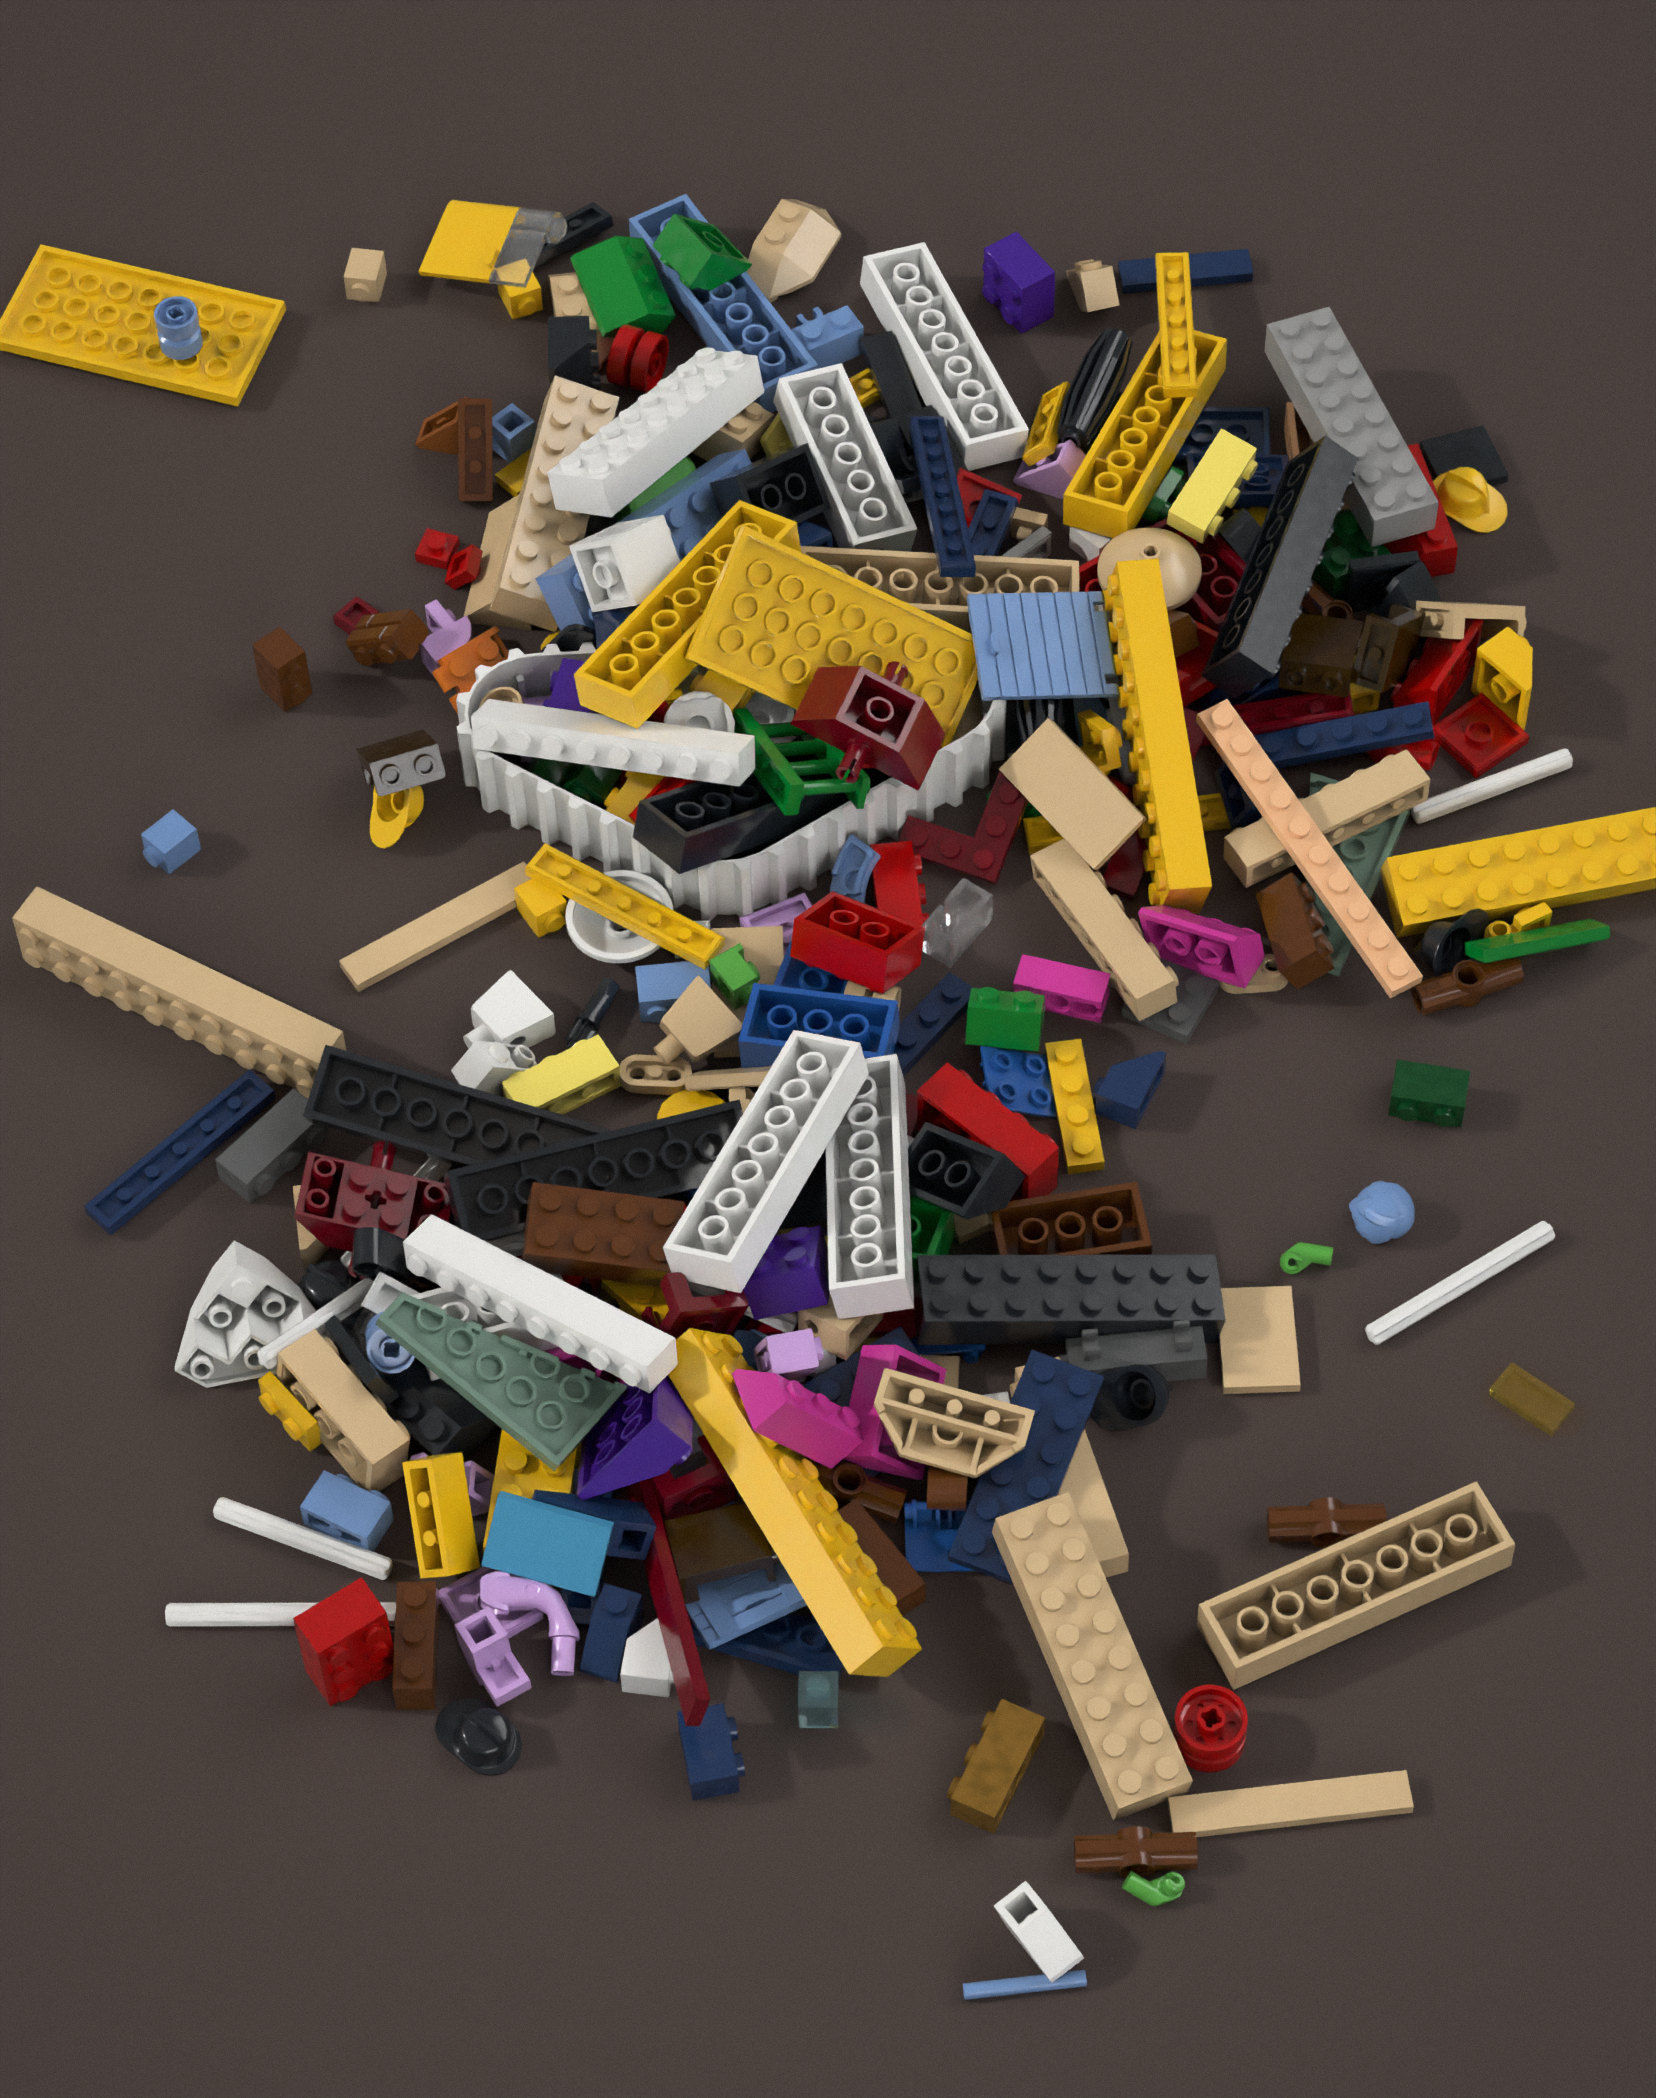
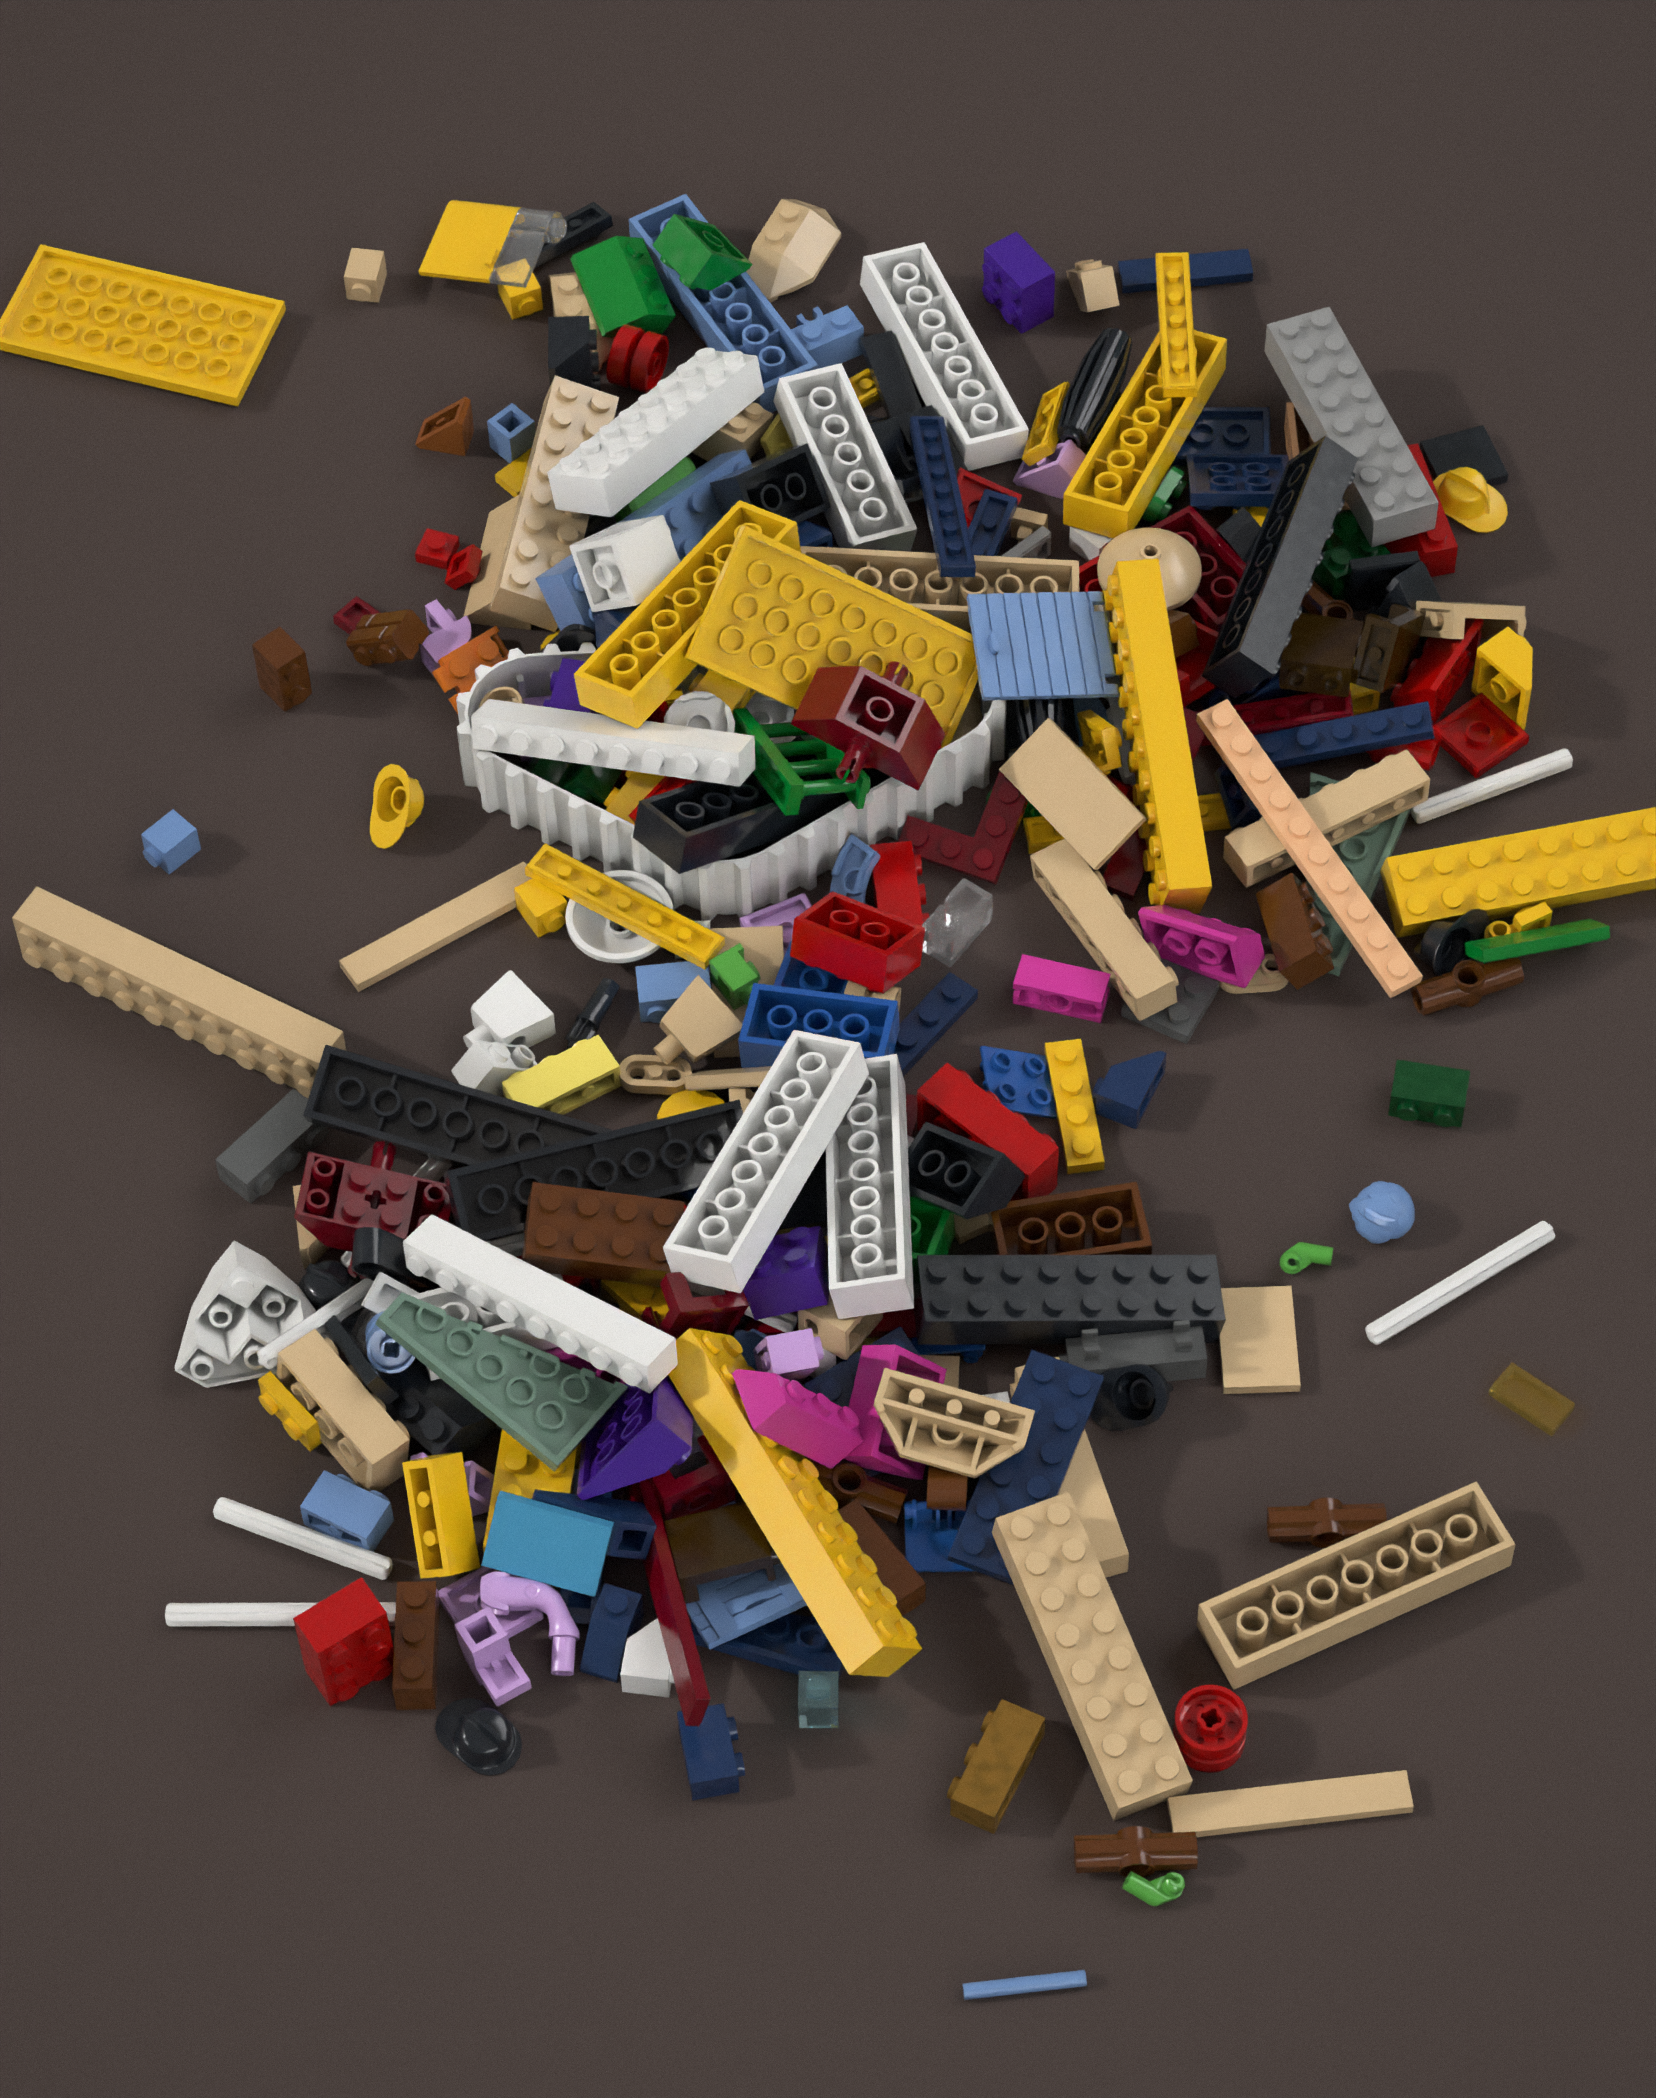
dark blue plate [84,1069,276,1236] -> none
medium blue wheel [154,296,203,360] -> none
panel [356,729,446,796] -> none
reddish brown plate [458,398,493,501] -> none
green slope [965,987,1045,1052] -> none
white slope [994,1881,1084,1983] -> none
light yellow brick [1167,428,1258,544] -> none

